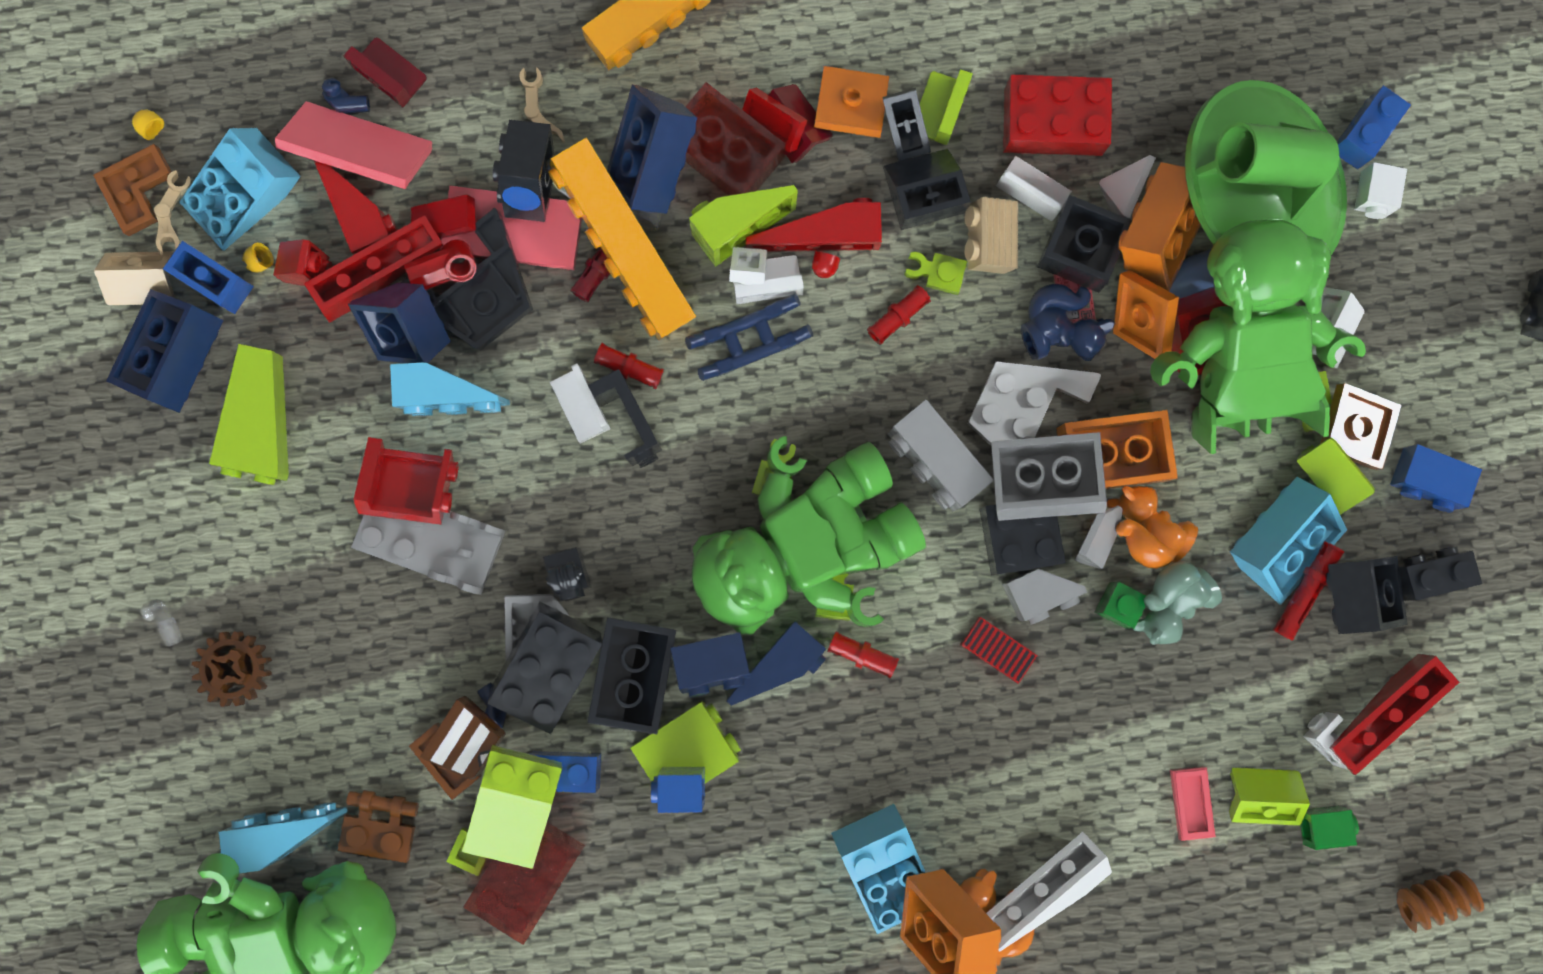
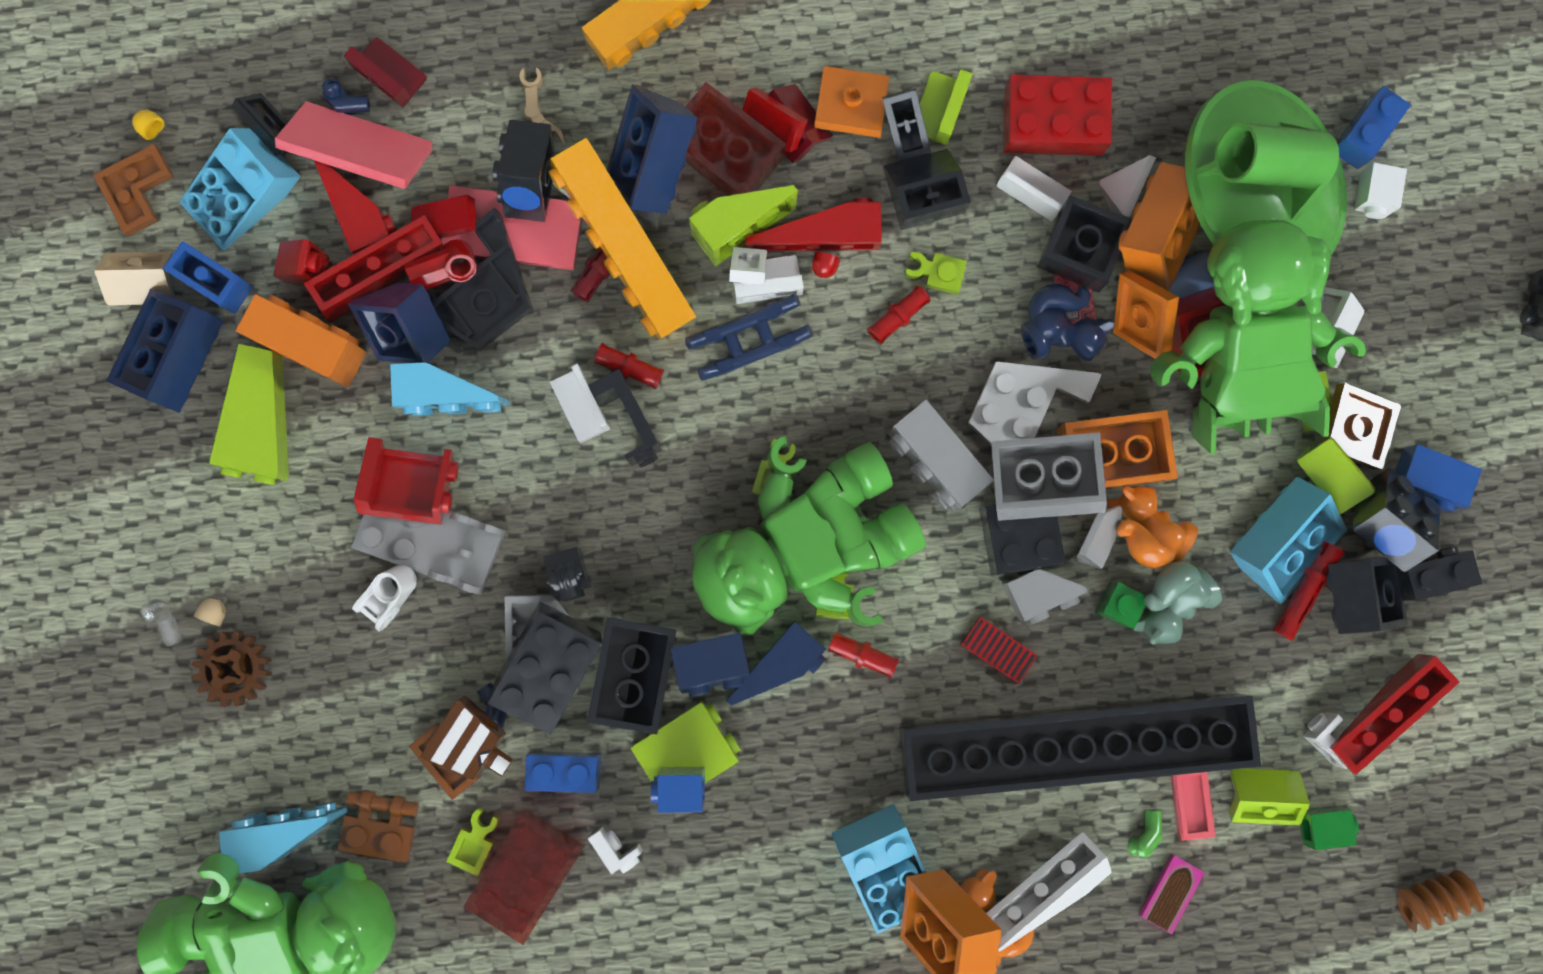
tan piece [154,170,192,257] -> none
yellow hinge [242,243,274,273] -> none
slope [462,745,562,869] -> none
tan brick [964,197,1018,274] -> none
none -> tan hinge [194,598,226,626]
none -> black tile [231,93,288,156]
none -> orange brick [235,294,367,388]
none -> white piece [352,564,417,632]
none -> white bracket [588,826,643,874]
none -> black brick [899,693,1261,801]
none -> bright green arm [1128,809,1162,858]
none -> tile [1139,853,1205,934]
none -> black brick [1352,468,1440,572]

